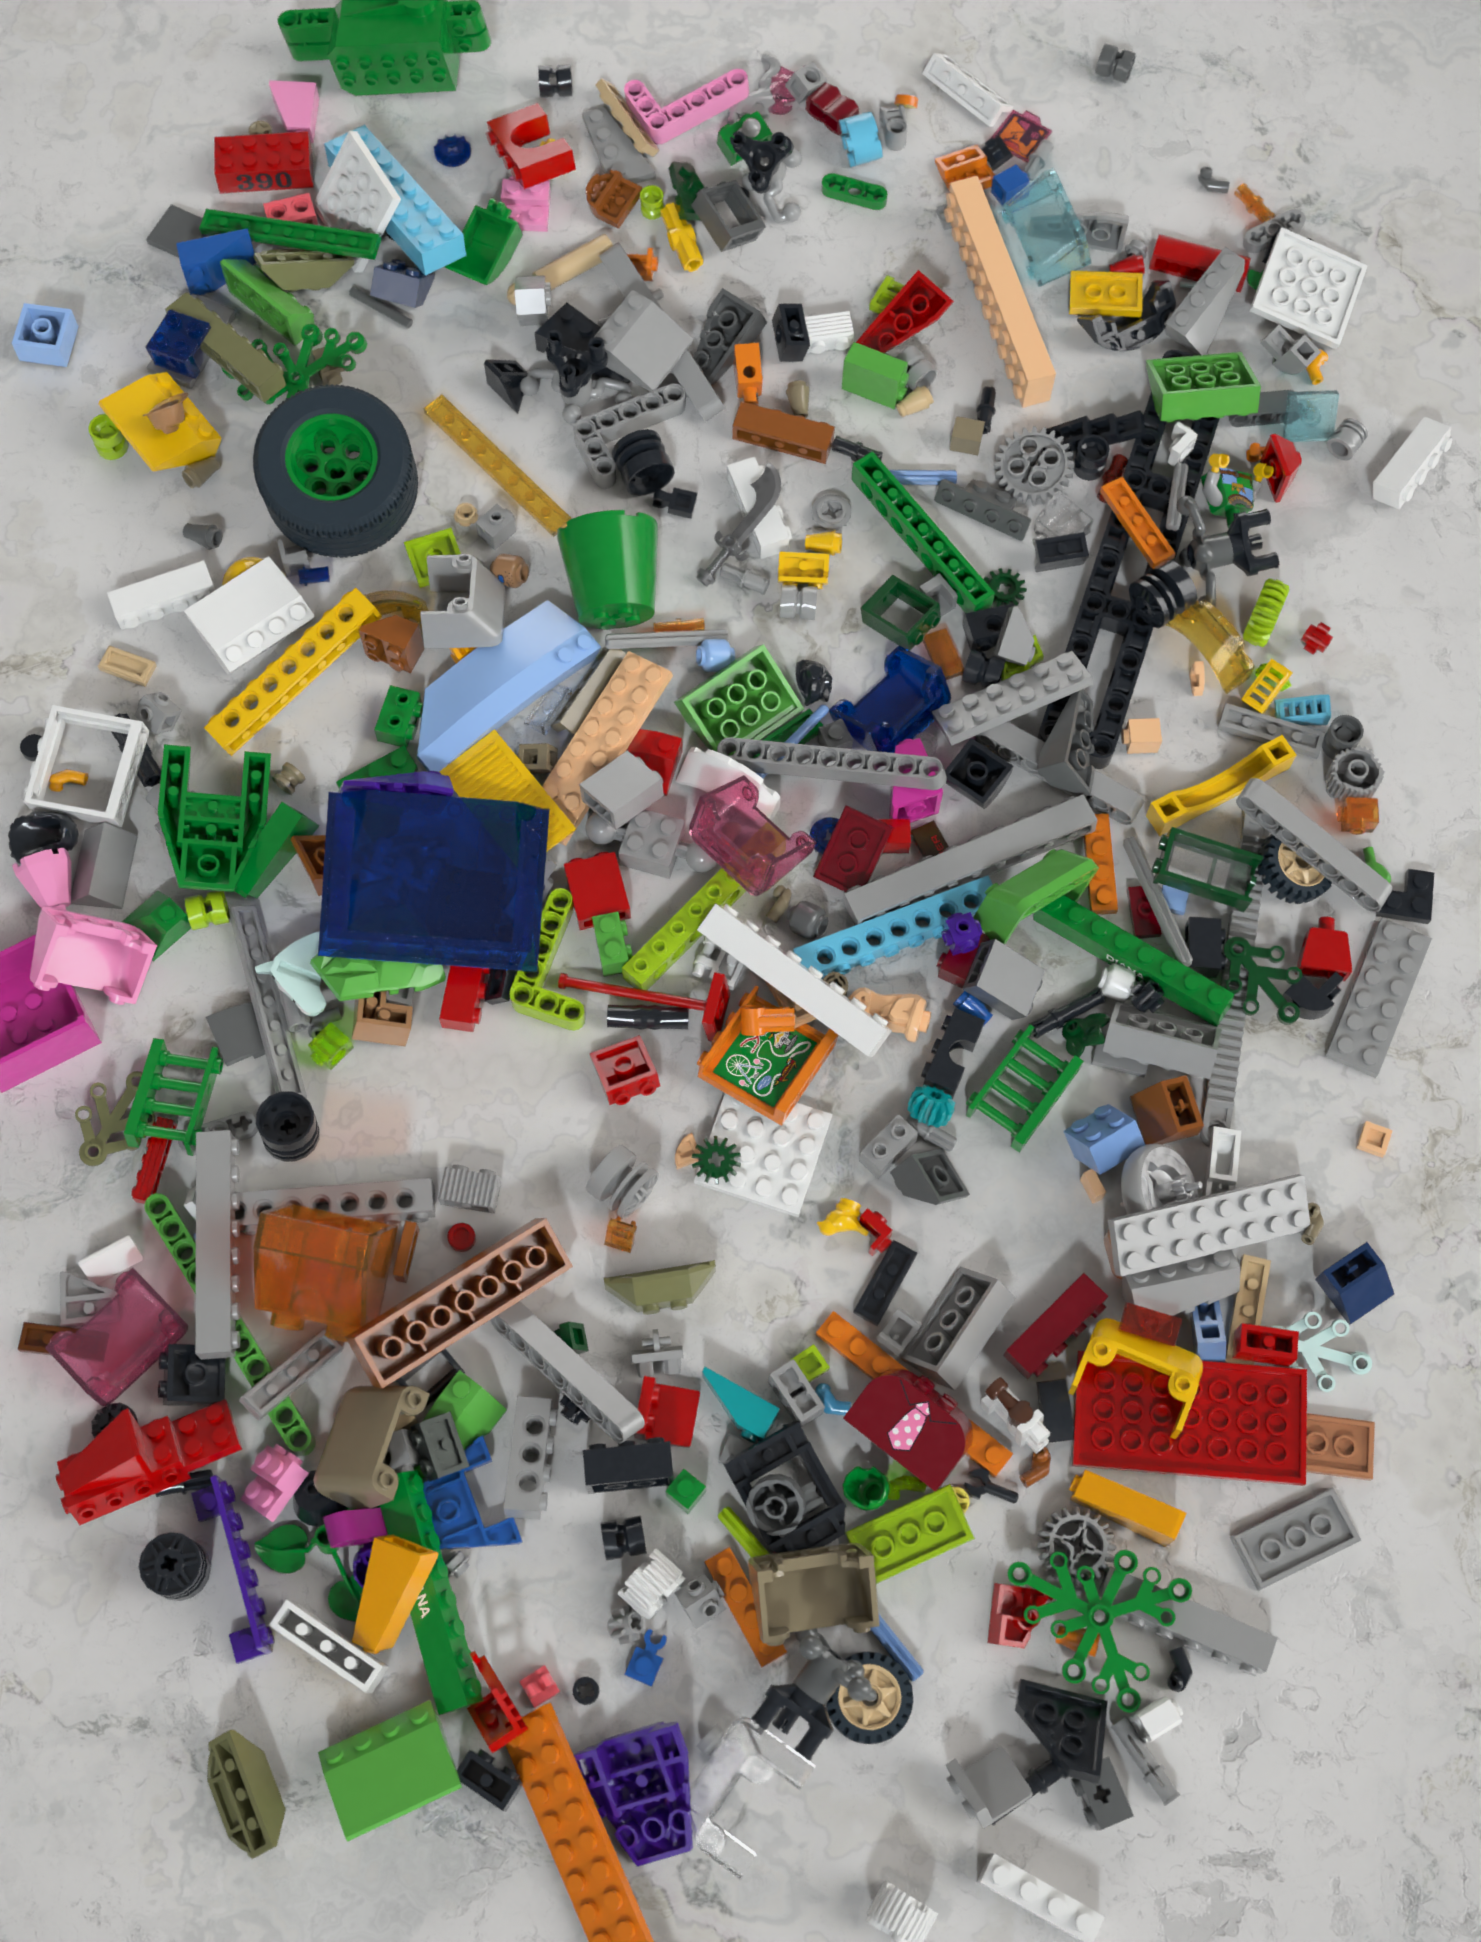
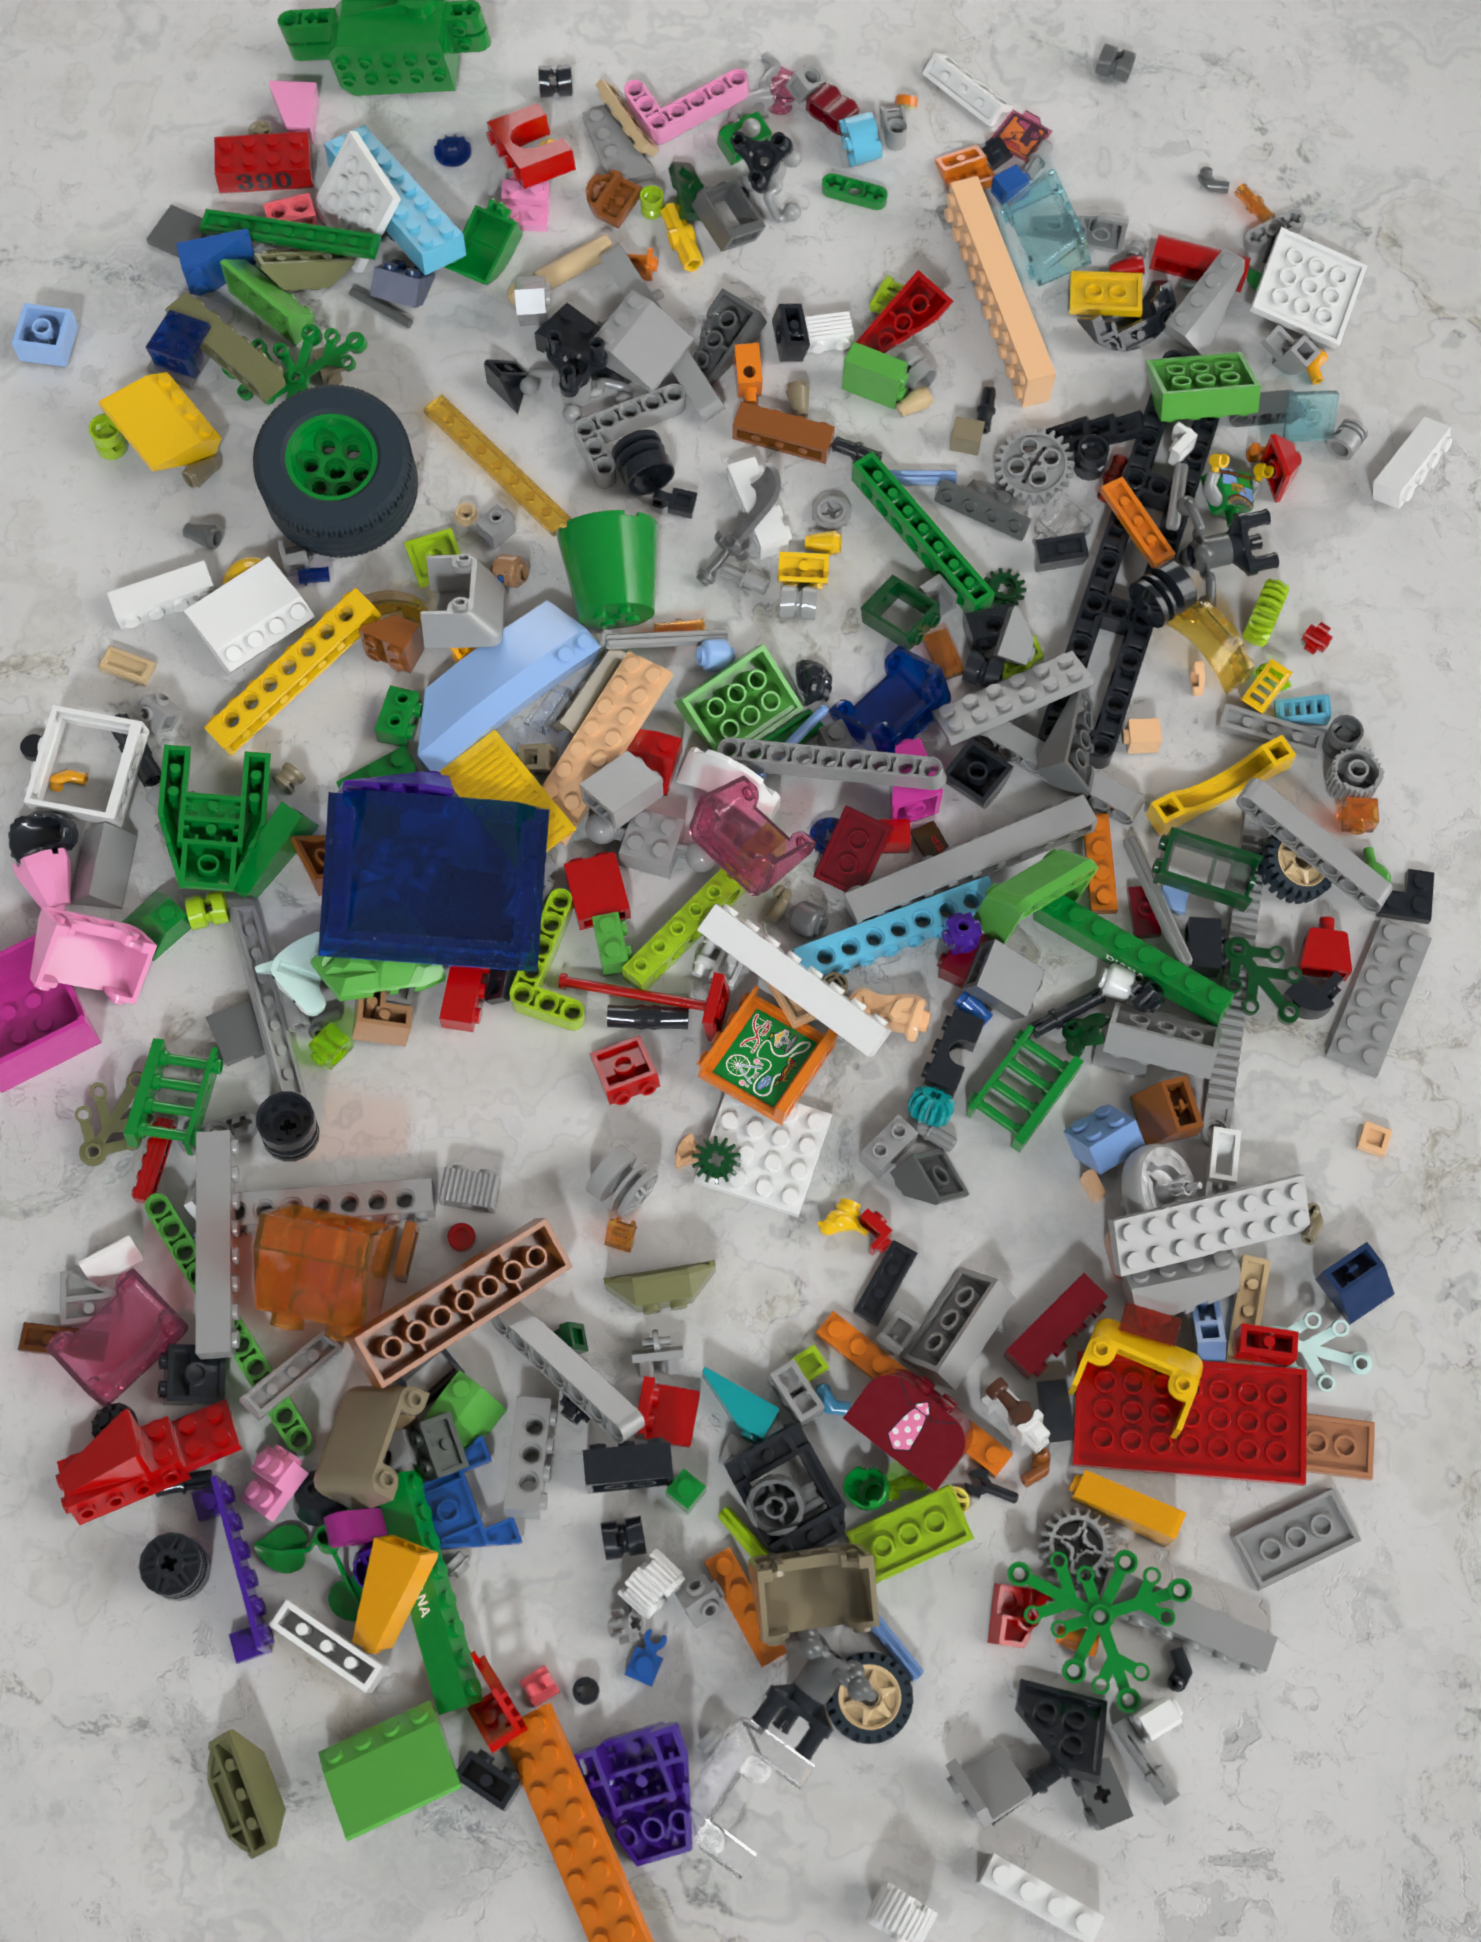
medium nougat piece [143,393,189,434] -> none
orange piece [741,1005,795,1036] -> none

